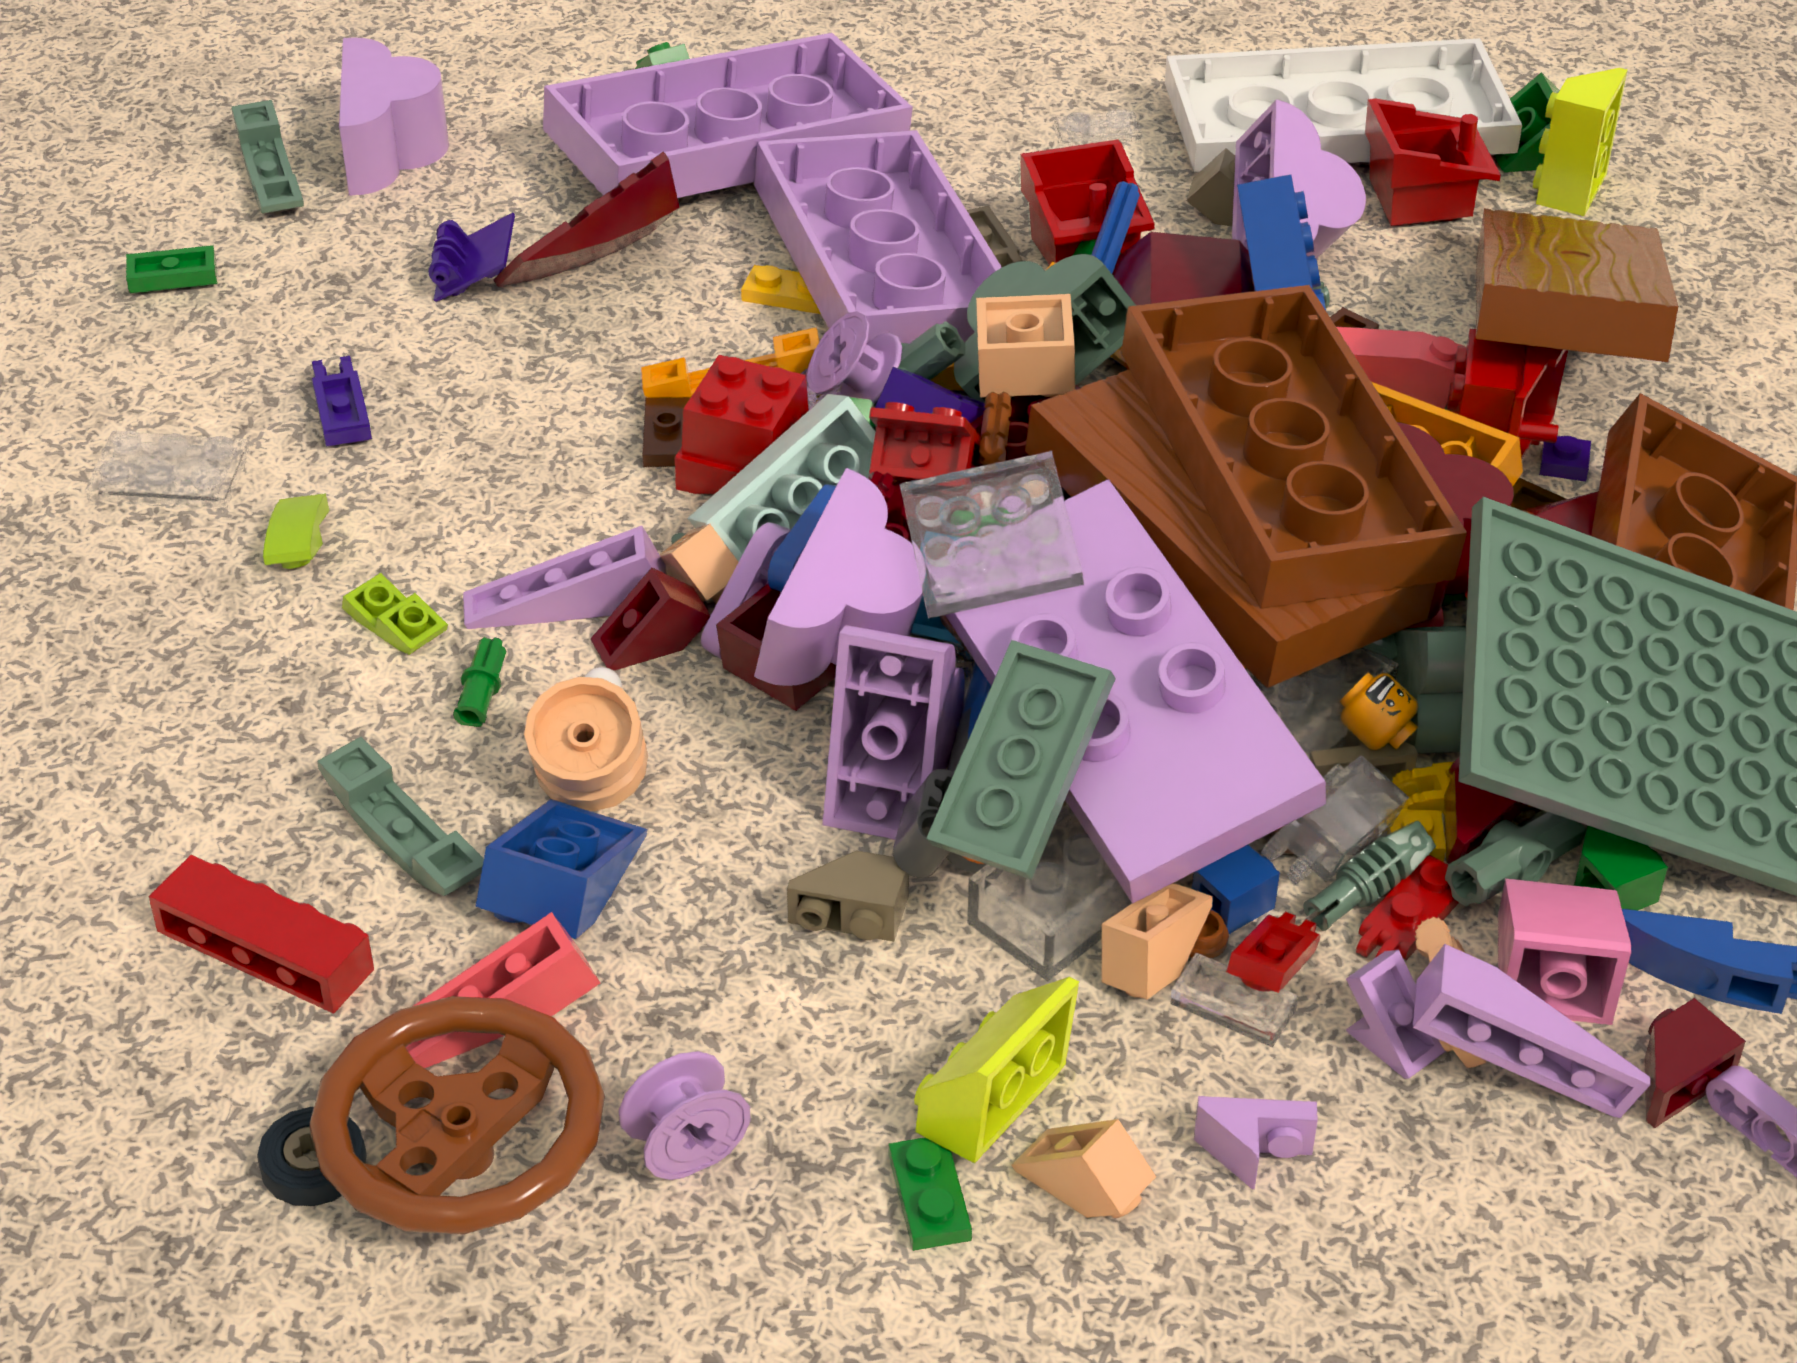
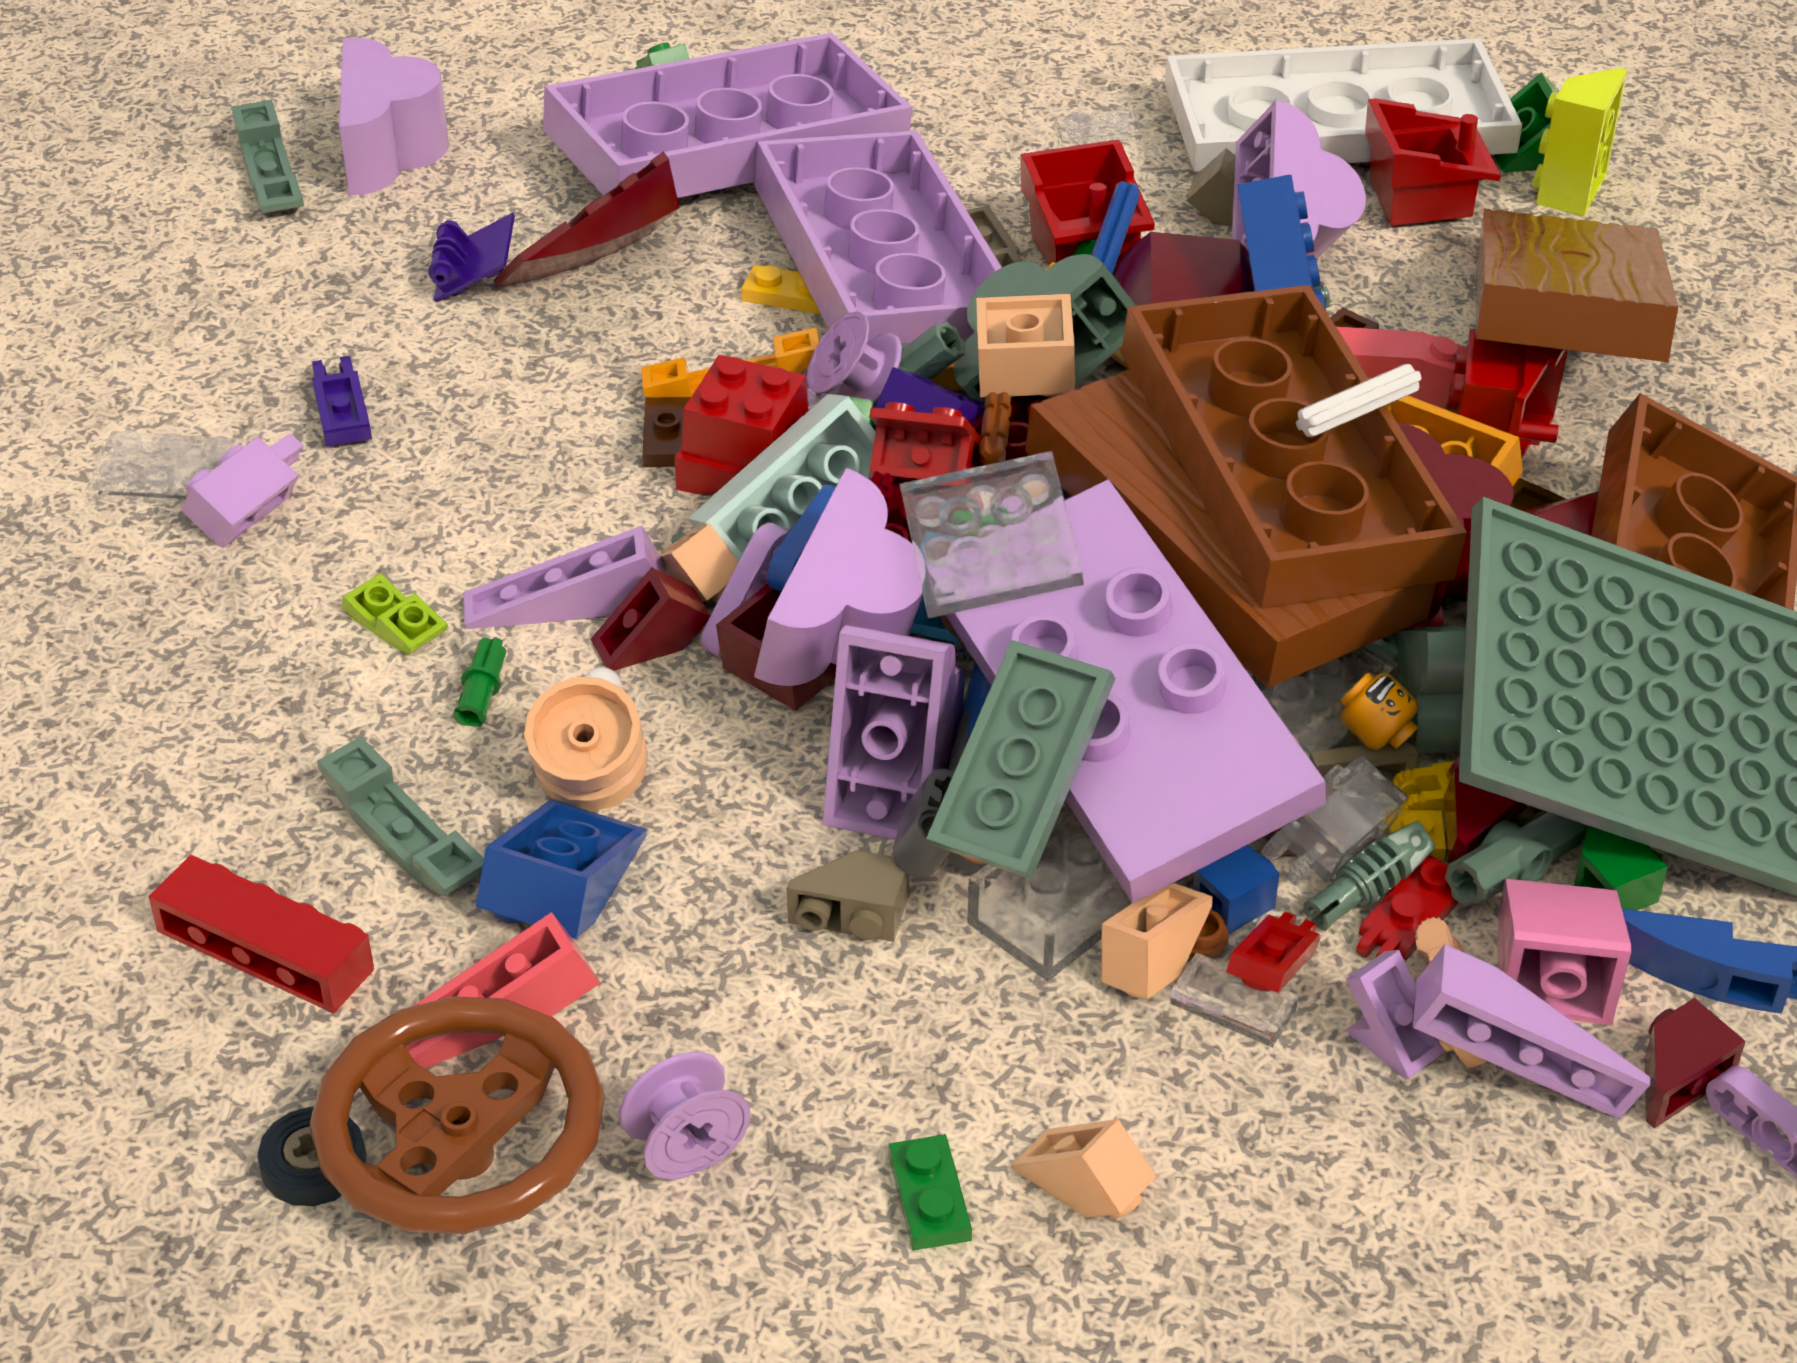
green plate [126,245,217,293] -> none
lime slope [263,493,330,569] -> none
neon yellow slope [914,977,1079,1164] -> none
lavender slope [1194,1096,1318,1189] -> none
dark purple plate [1539,436,1591,482] -> none
none -> lavender hinge [181,433,304,548]
none -> white axle [1296,364,1422,437]

